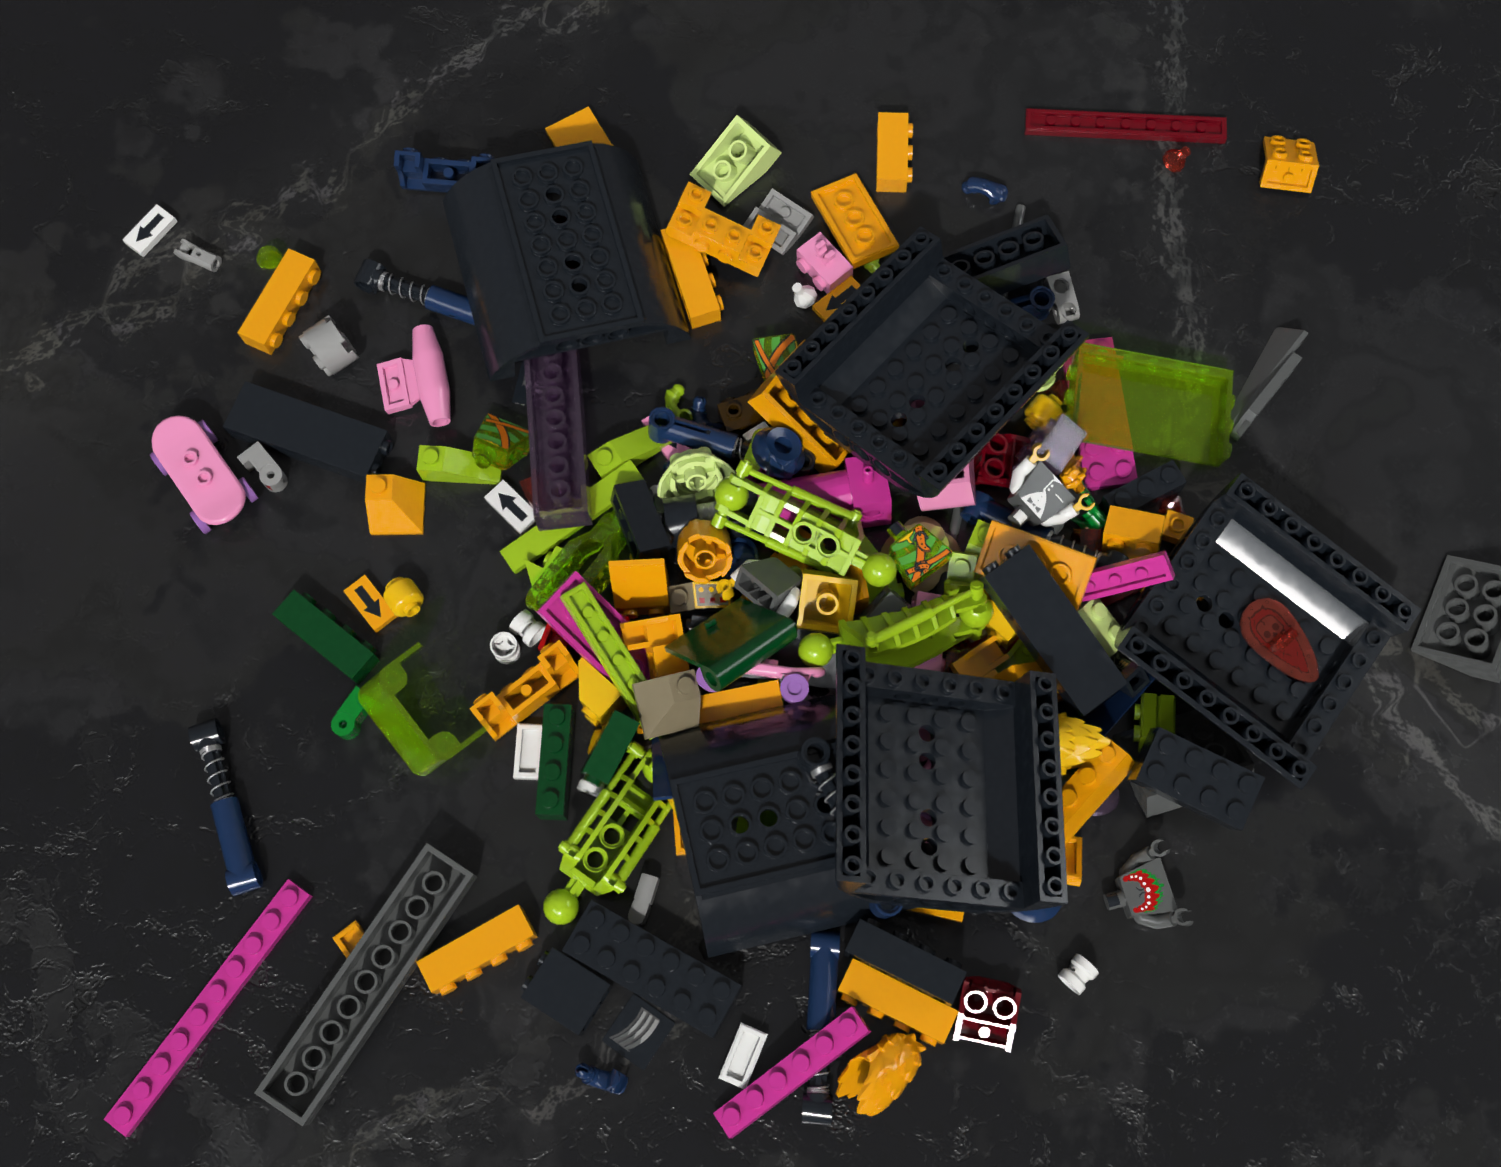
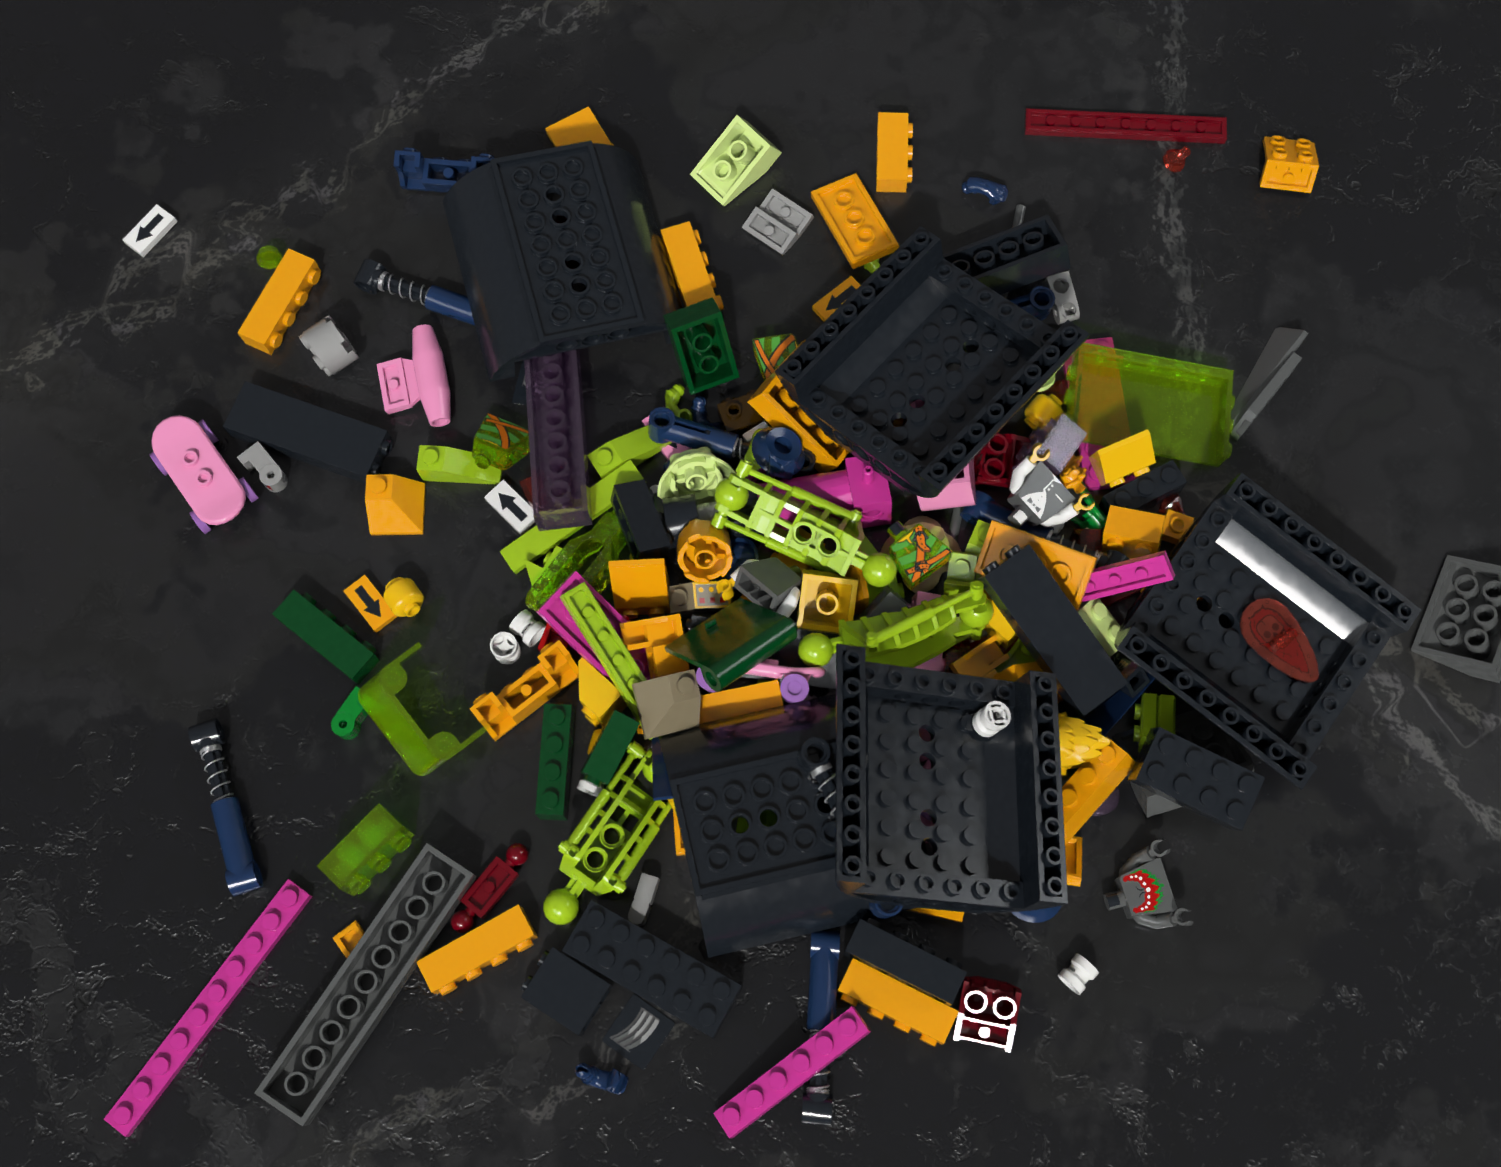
light grey bar [173,239,222,272] -> none
white tile [513,723,542,780] -> none
light orange bracket [665,181,781,277] -> none
white tile [719,1023,768,1089] -> none
white rock [792,283,817,309] -> none
bright pink brick [796,232,853,294] -> none
light orange head [836,1033,926,1116] -> none
none -> clear neon green brick [317,803,415,896]
none -> dark red plate [451,843,529,933]
none -> dark green brick [663,297,740,395]
none -> white wheel [972,701,1011,737]
none -> yellow slope [1088,429,1156,488]

